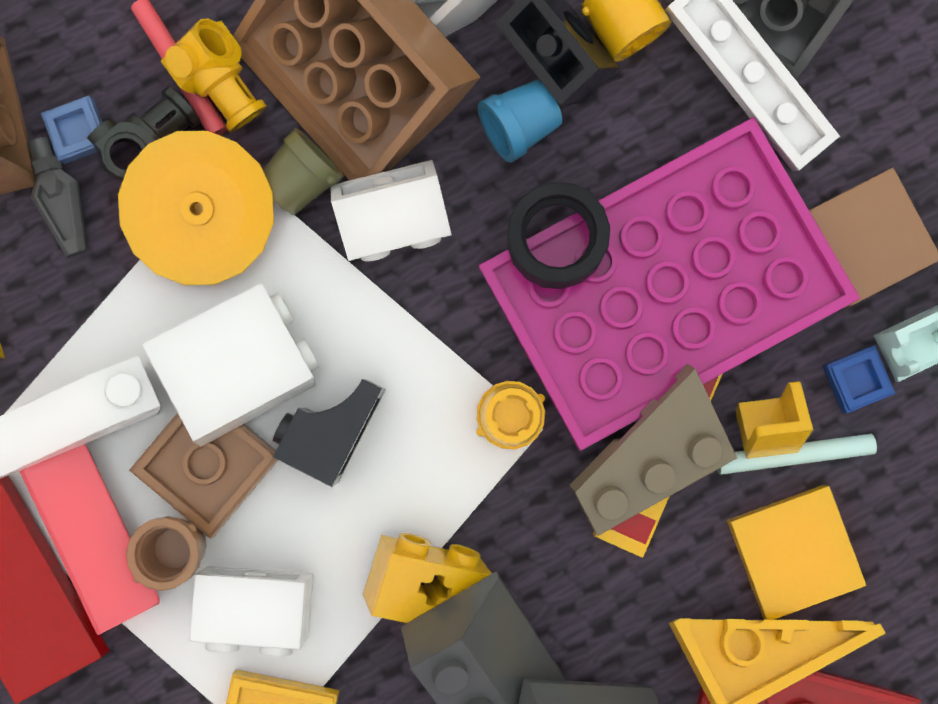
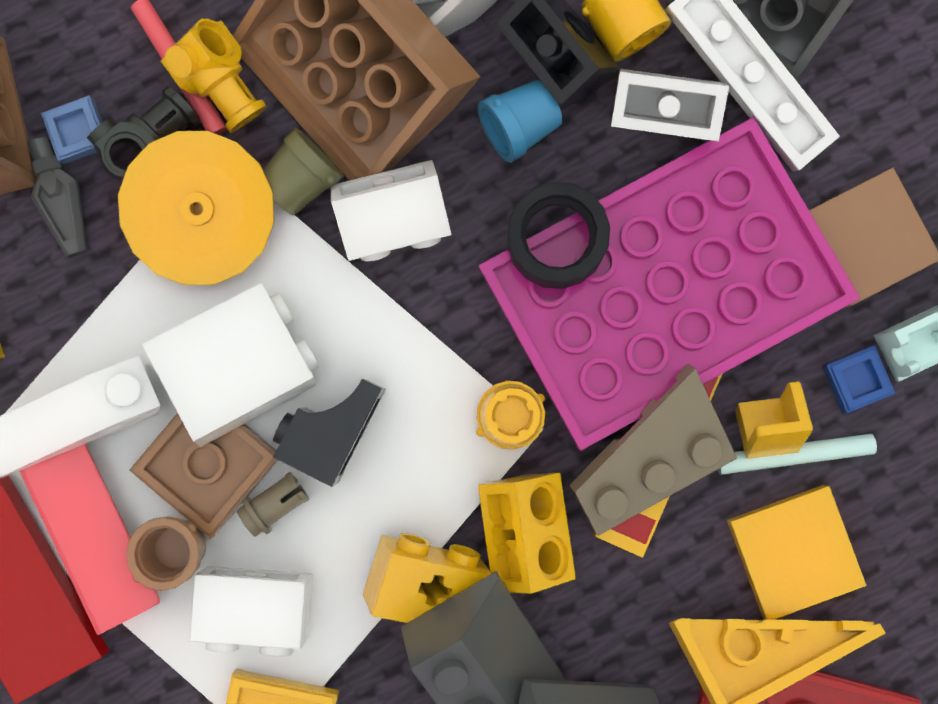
none -> dark tan pin [237,472,309,537]
none -> yellow brick [478,473,576,594]
none -> white brick [611,69,729,142]

